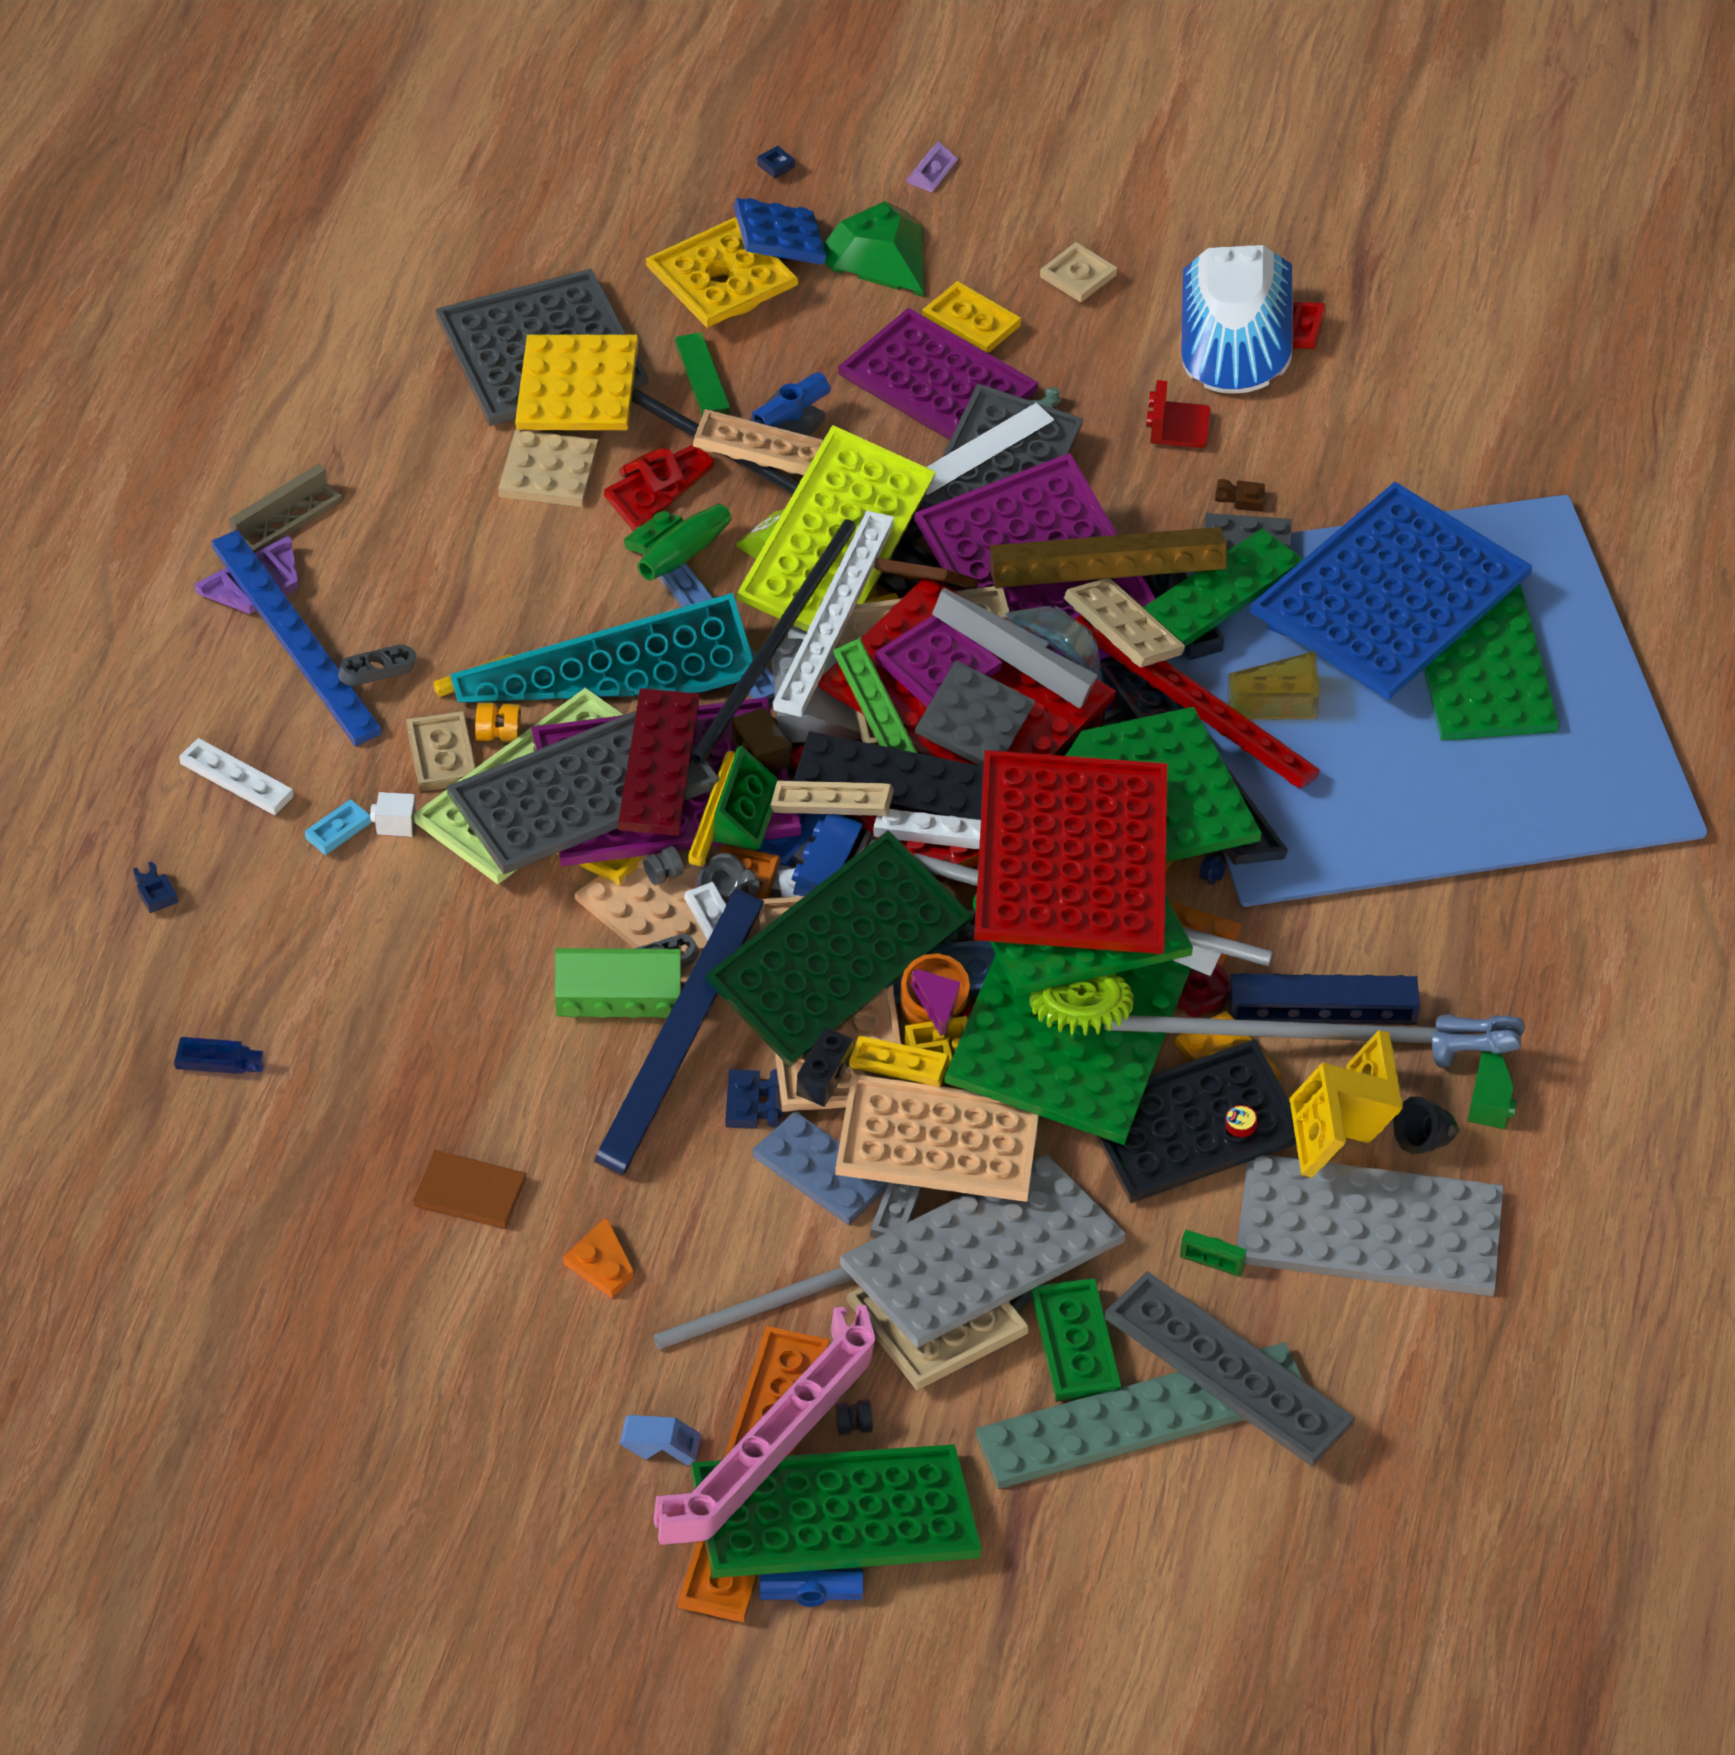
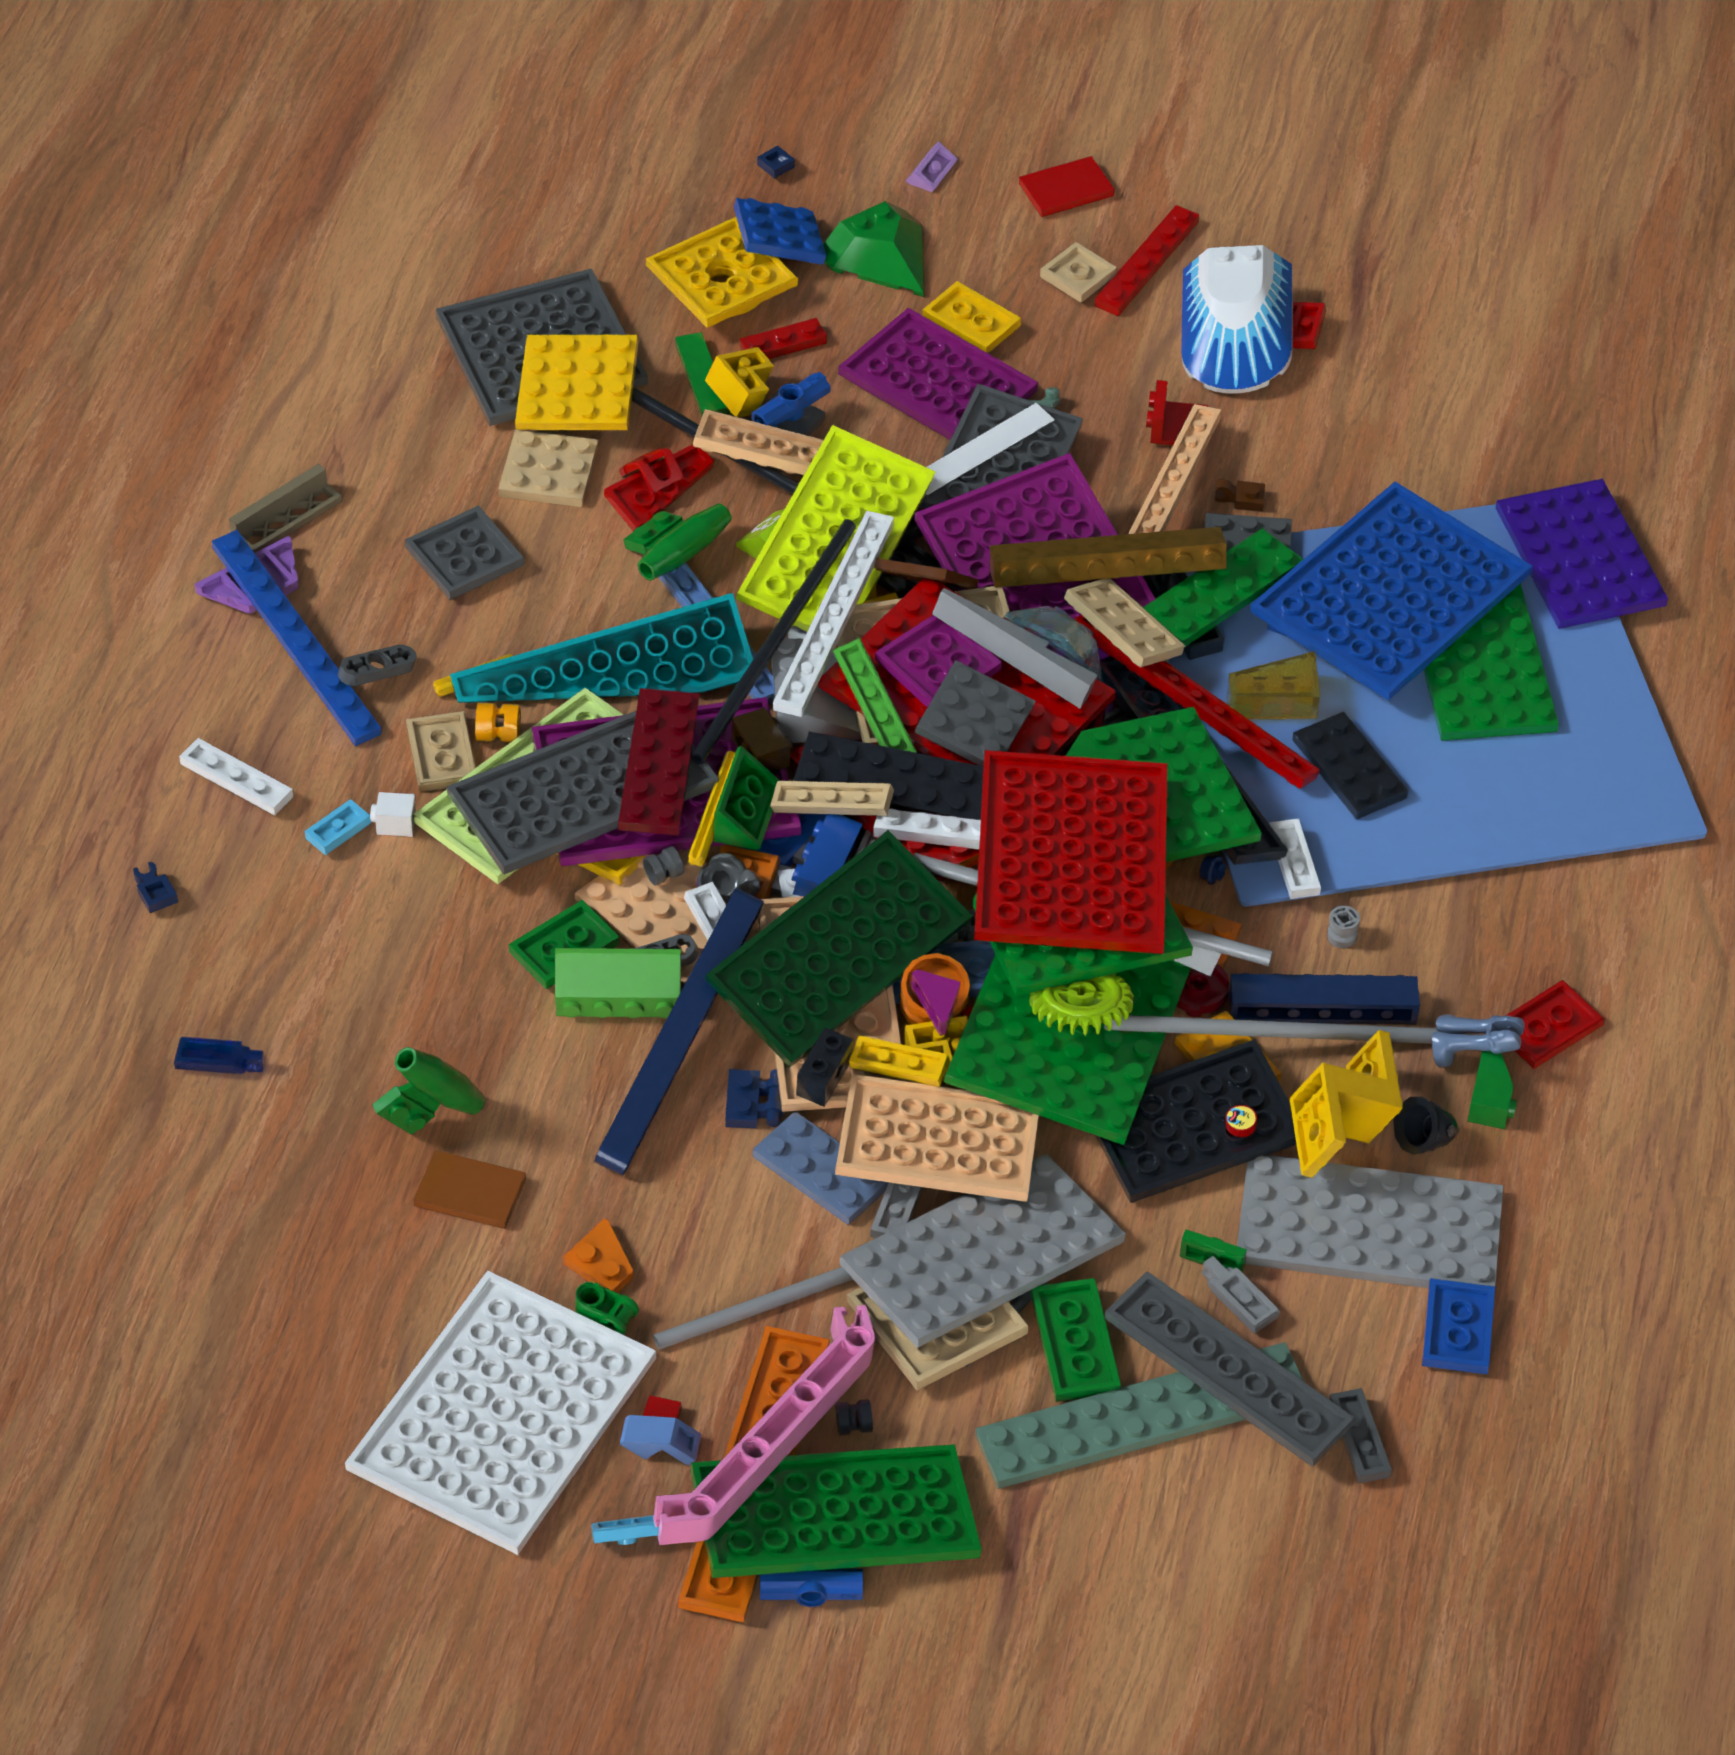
none -> white plate [345,1270,656,1555]
none -> green plate [372,1047,485,1135]
none -> dark grey plate [405,505,524,600]
none -> green plate [508,900,620,989]
none -> green piece [575,1282,640,1335]
none -> medium azure plate [591,1515,659,1545]
none -> red tile [643,1395,682,1419]
none -> yellow brick [705,347,774,418]
none -> red plate [740,318,827,359]
none -> red tile [1019,156,1115,217]
none -> red plate [1095,205,1199,316]
none -> light nougat plate [1128,404,1221,534]
none -> light grey hinge [1202,1256,1280,1334]
none -> white plate [1269,818,1321,899]
none -> black plate [1293,711,1408,820]
none -> light grey wheel [1327,905,1360,949]
none -> dark grey plate [1329,1388,1392,1484]
none -> blue plate [1422,1278,1495,1375]
none -> dark purple plate [1496,479,1668,629]
none -> red tile [1505,980,1604,1069]

